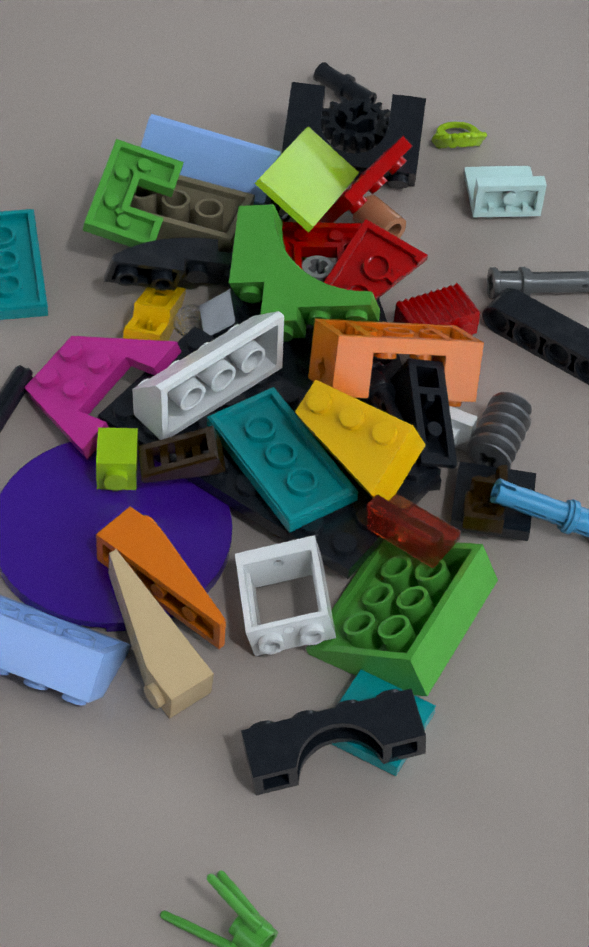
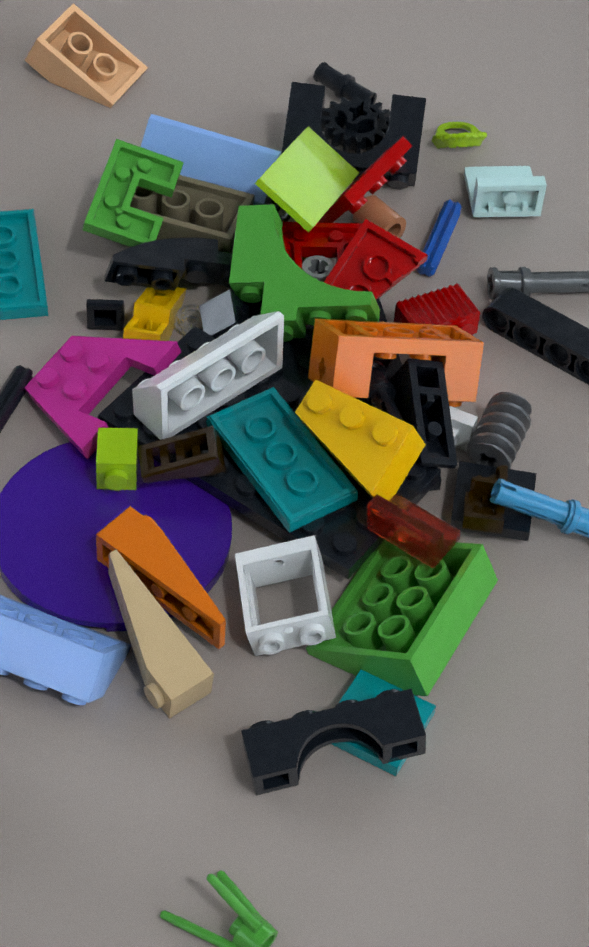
none -> light nougat slope [25,3,148,108]
none -> black slope [86,299,125,330]
none -> blue axle [417,199,462,277]

